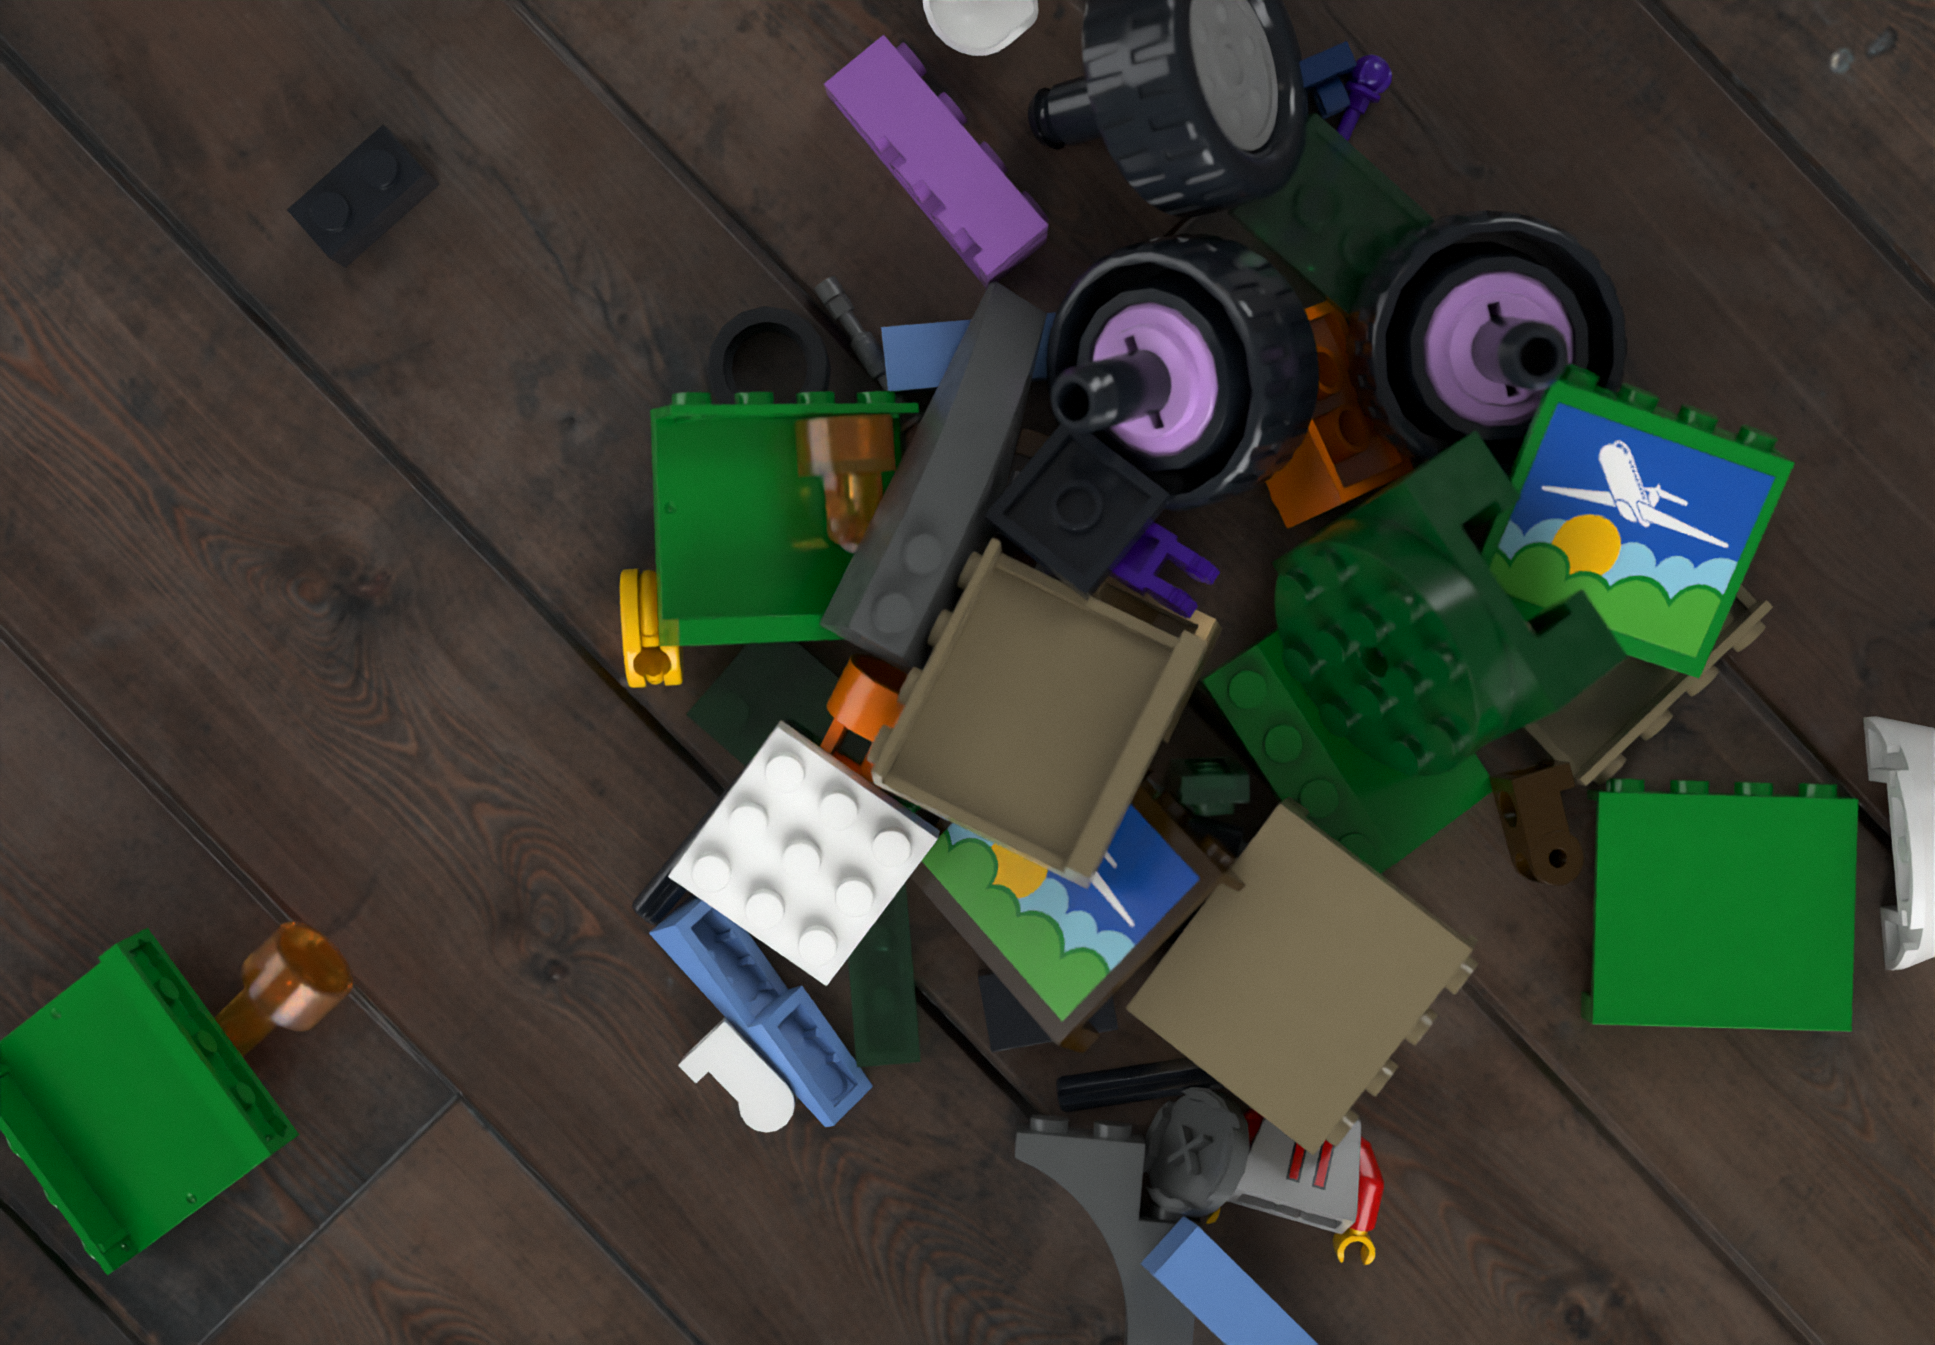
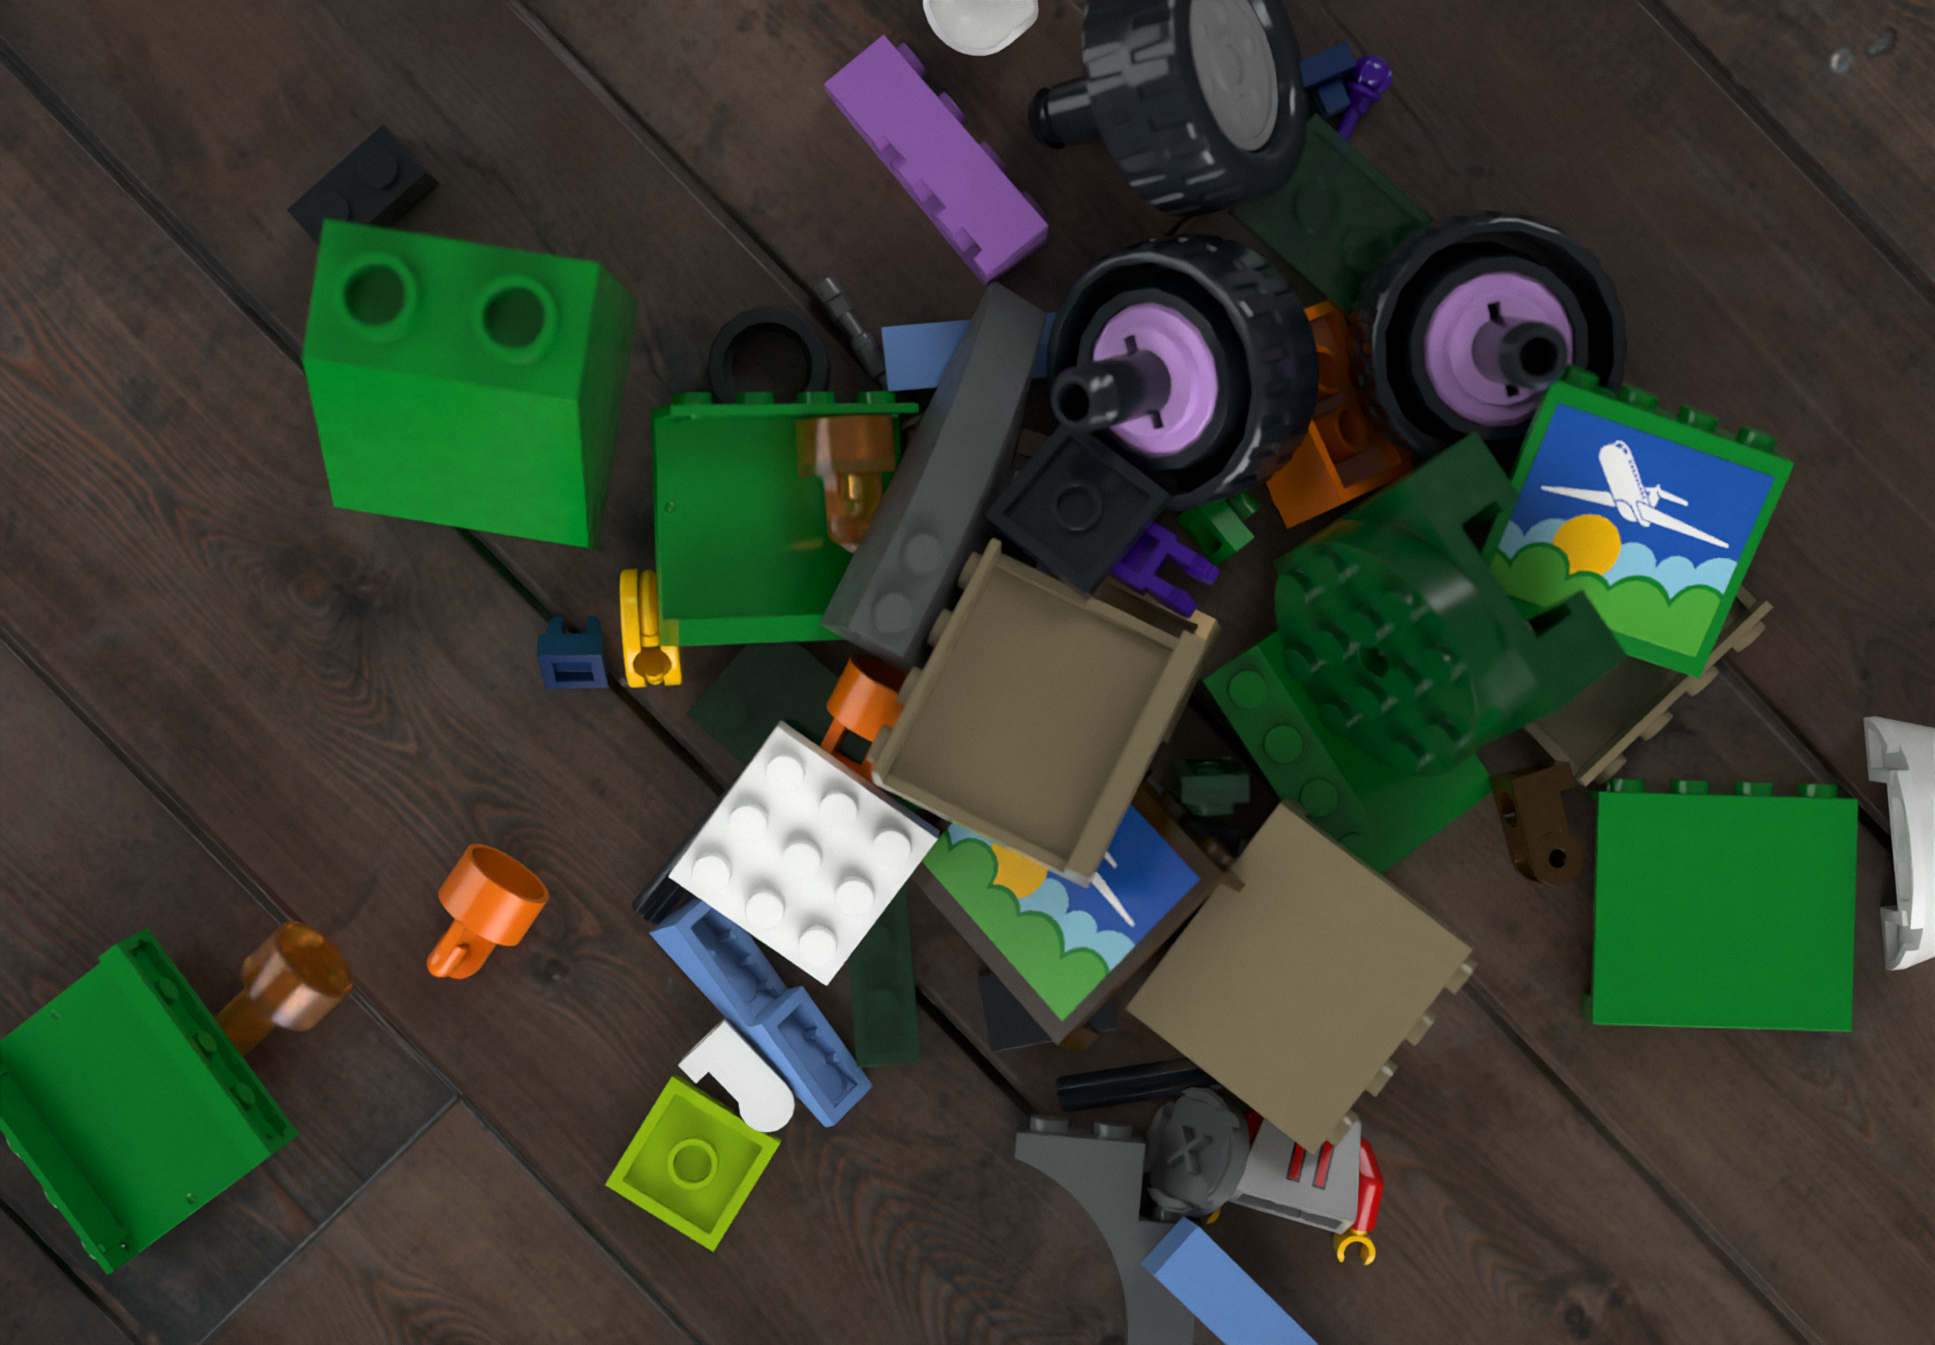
none -> green slope [302,219,639,550]
none -> orange piece [427,844,550,979]
none -> dark blue tile [537,616,610,689]
none -> lime plate [605,1073,782,1252]
none -> green tile [1175,491,1261,567]

